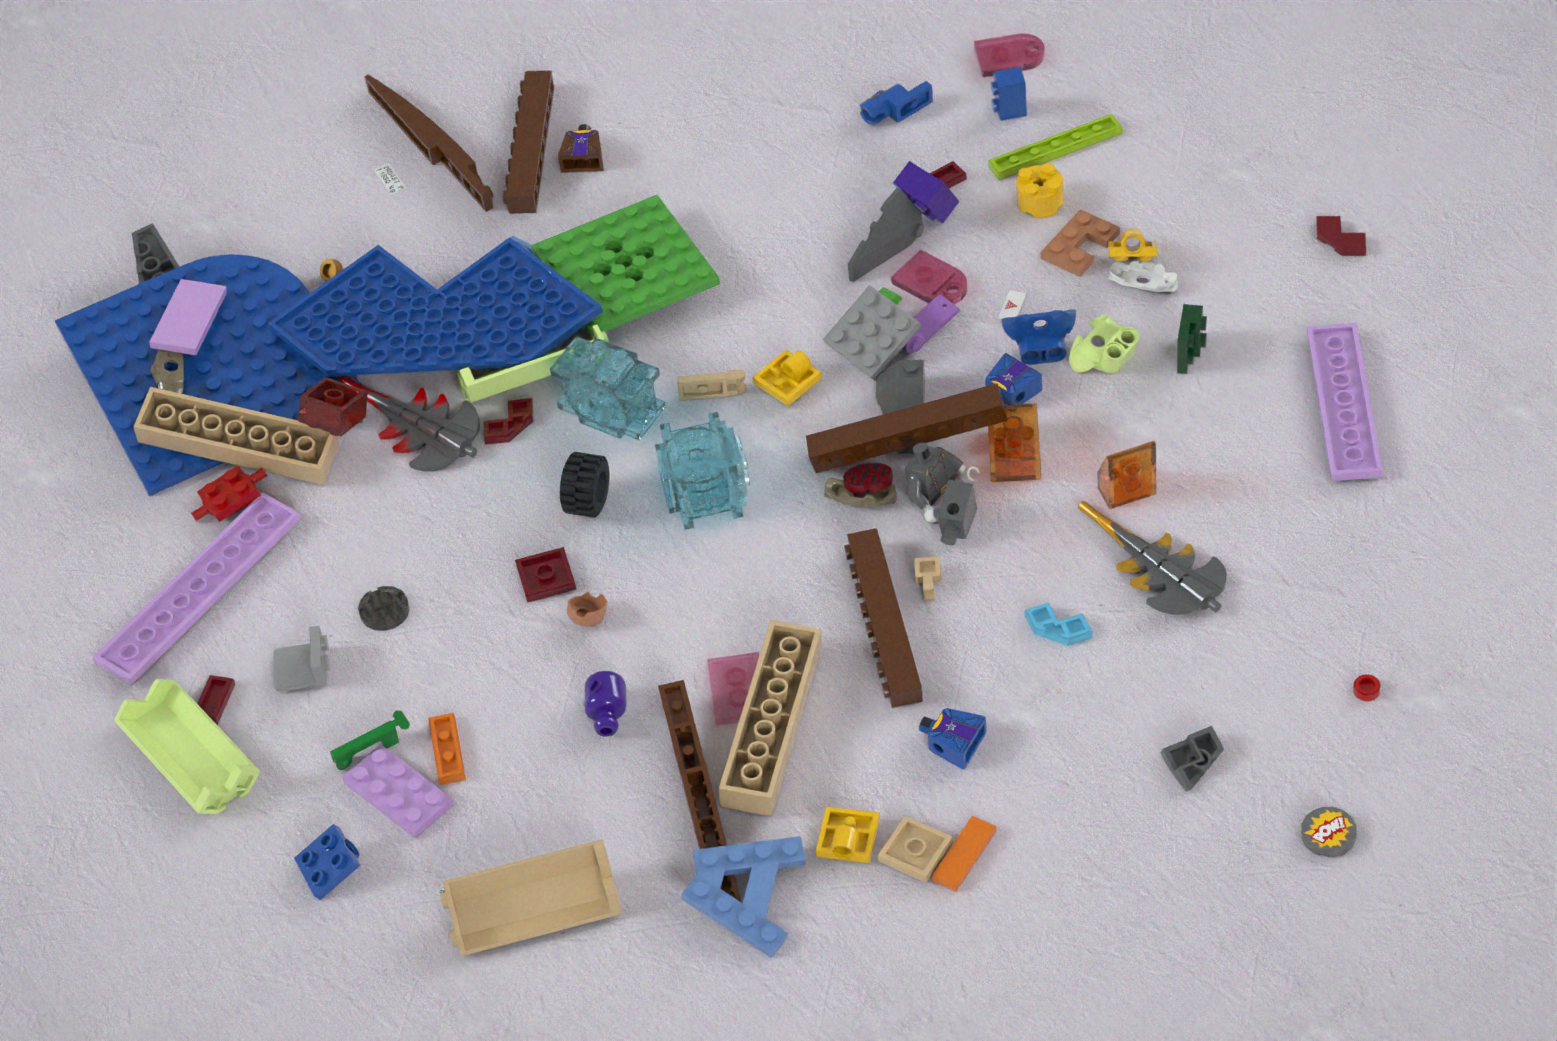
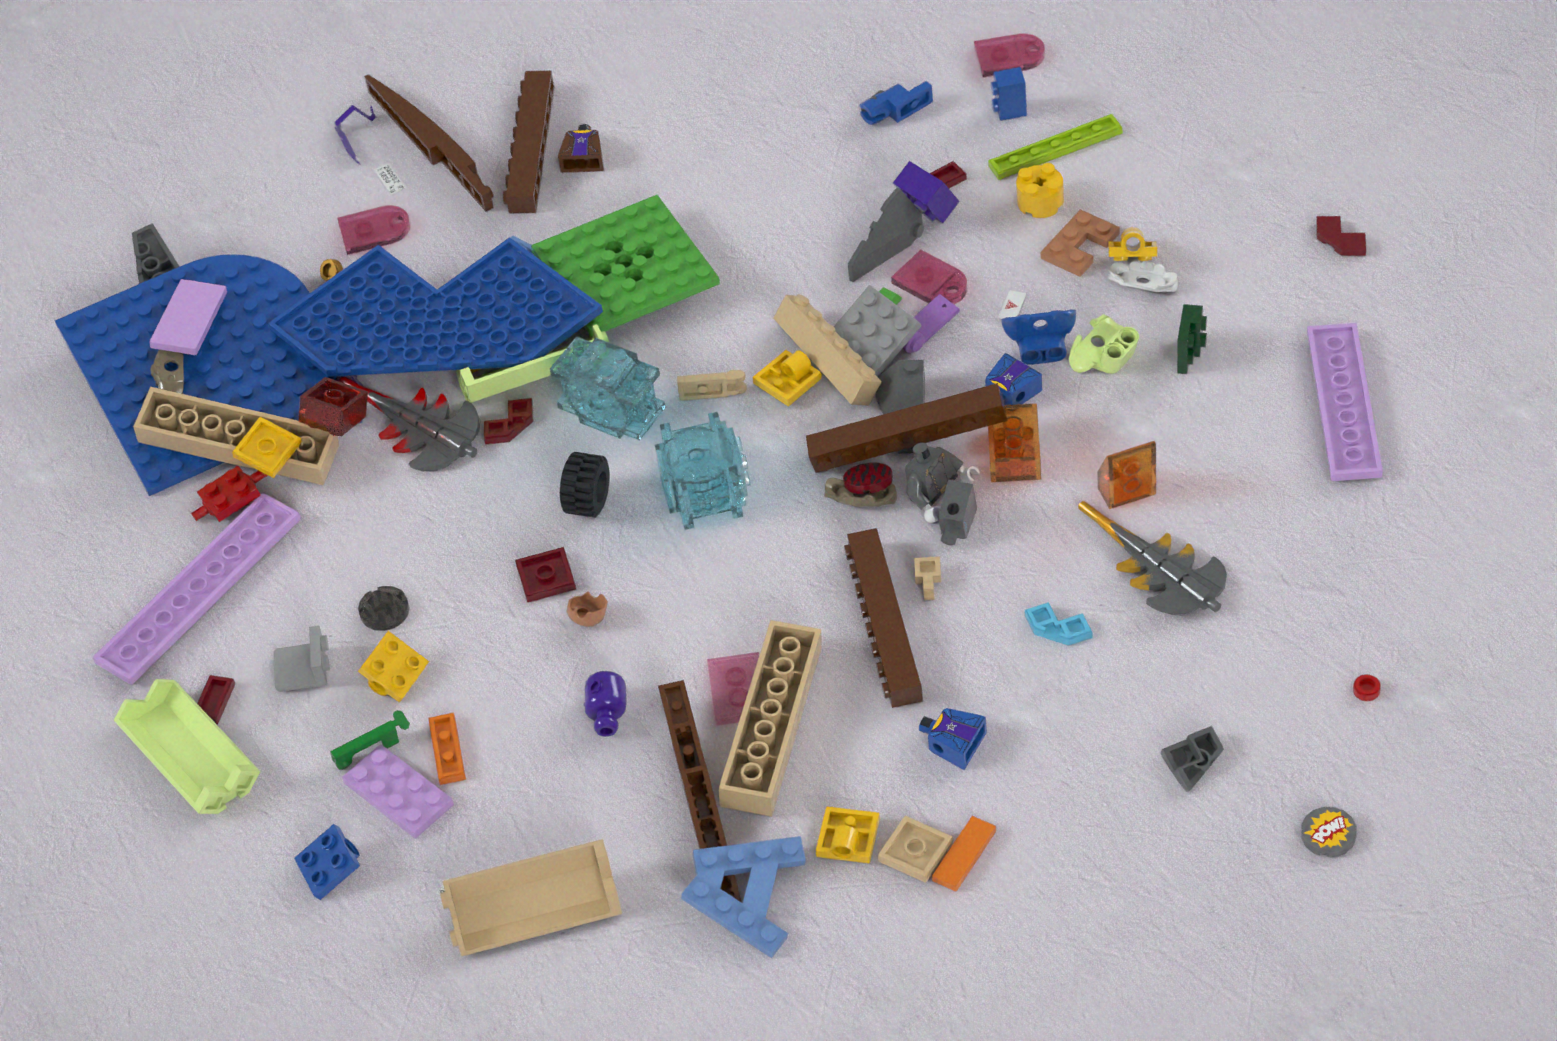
none -> yellow tile [232,417,302,478]
none -> dark purple piece [334,105,376,164]
none -> clear pink tile [337,205,410,255]
none -> yellow plate [357,631,430,702]
none -> tan brick [773,294,882,406]

